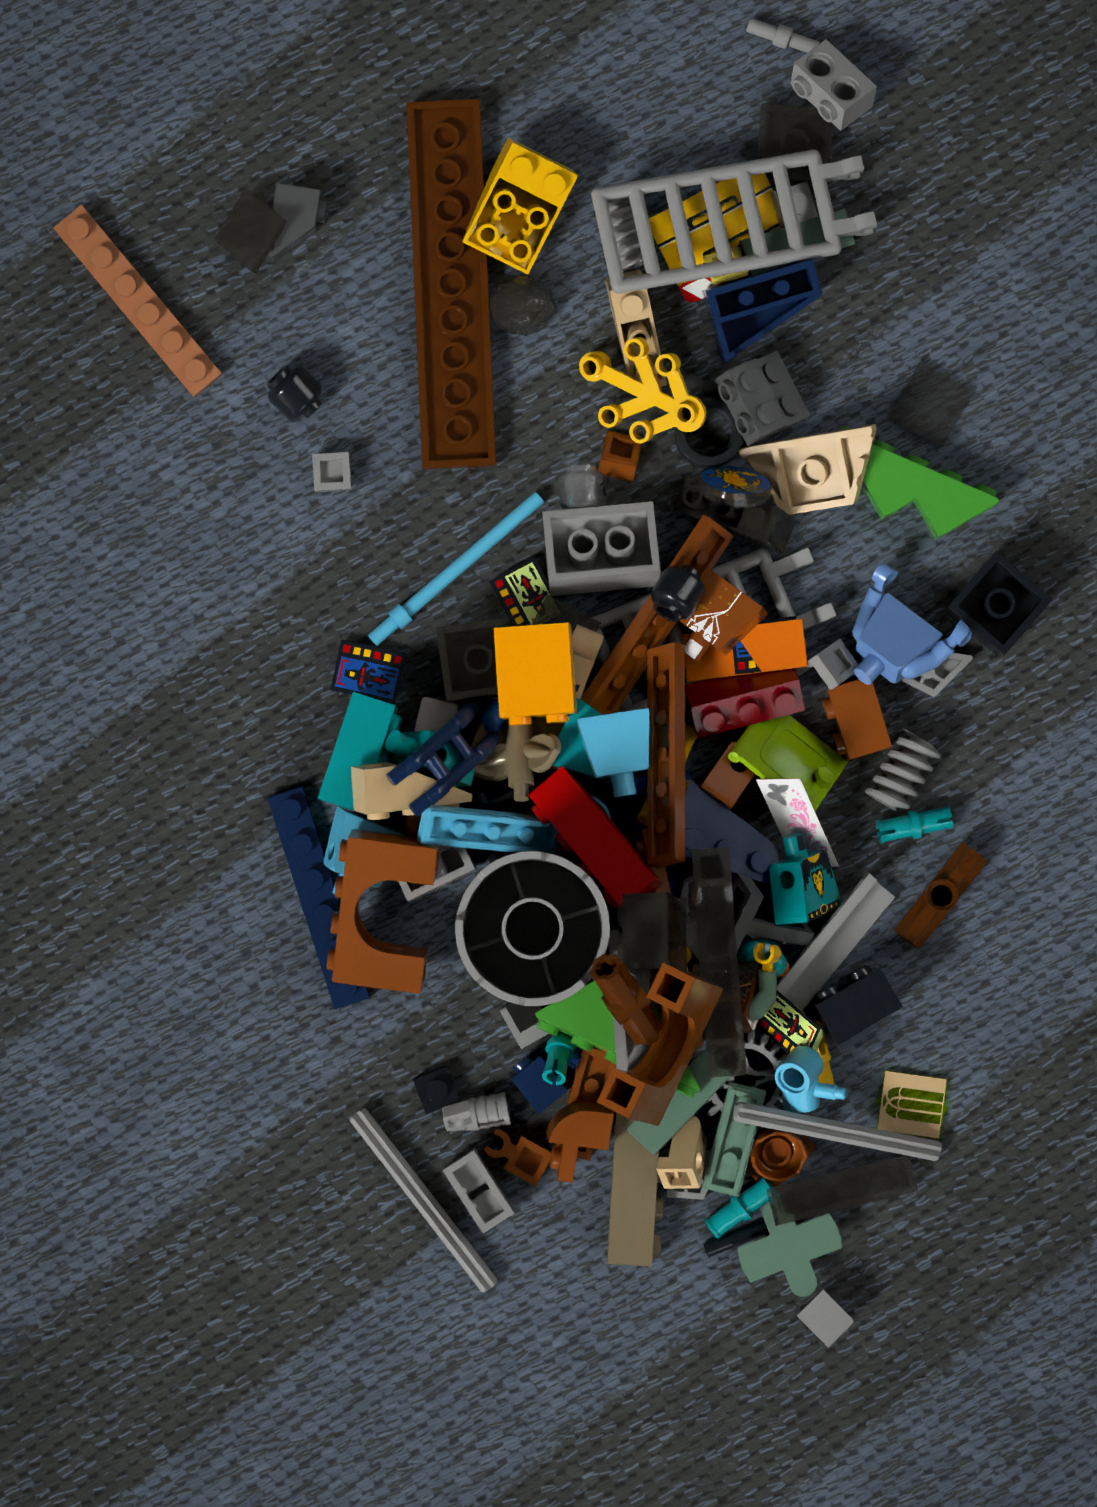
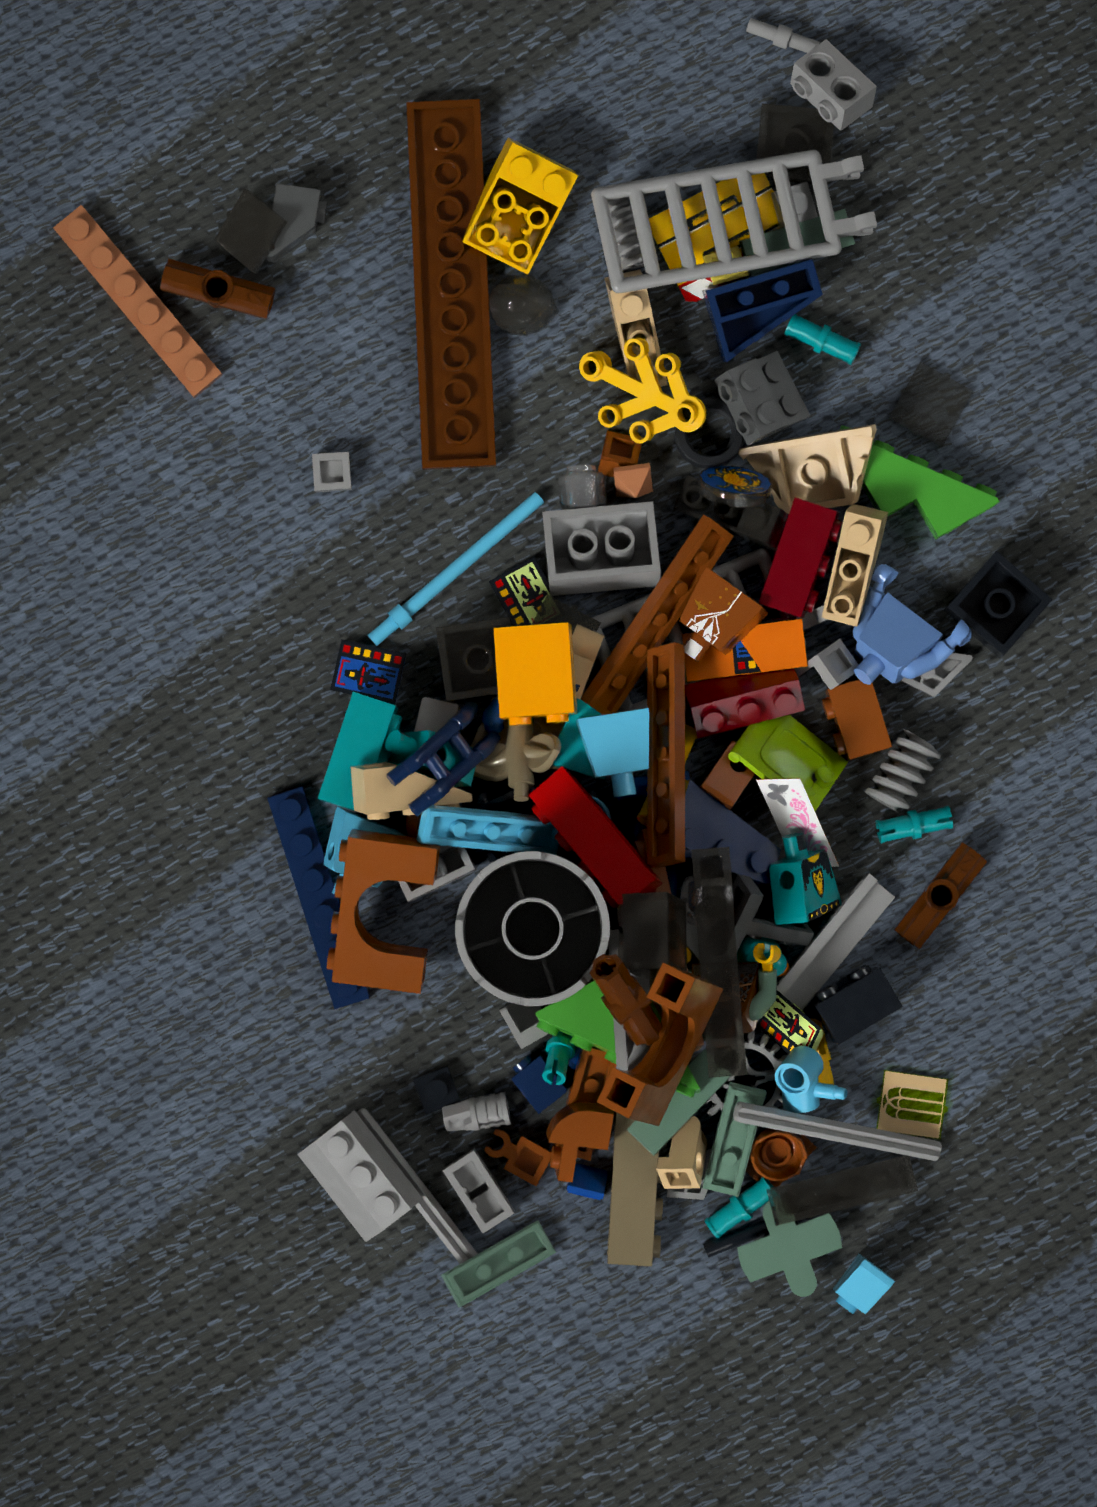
black head [267,364,322,420] -> none
black head [651,565,706,622] -> none
light grey panel [795,1287,853,1348] -> none
none -> reddish brown piece [160,258,276,320]
none -> light grey slope [297,1110,422,1242]
none -> sand green tile [441,1220,556,1308]
none -> blue slope [566,1163,608,1200]
none -> nougat slope [613,463,653,498]
none -> dark red brick [759,497,843,618]
none -> teal pin [784,314,861,365]
none -> tan slope [821,504,888,627]
none -> medium azure slope [833,1254,895,1314]

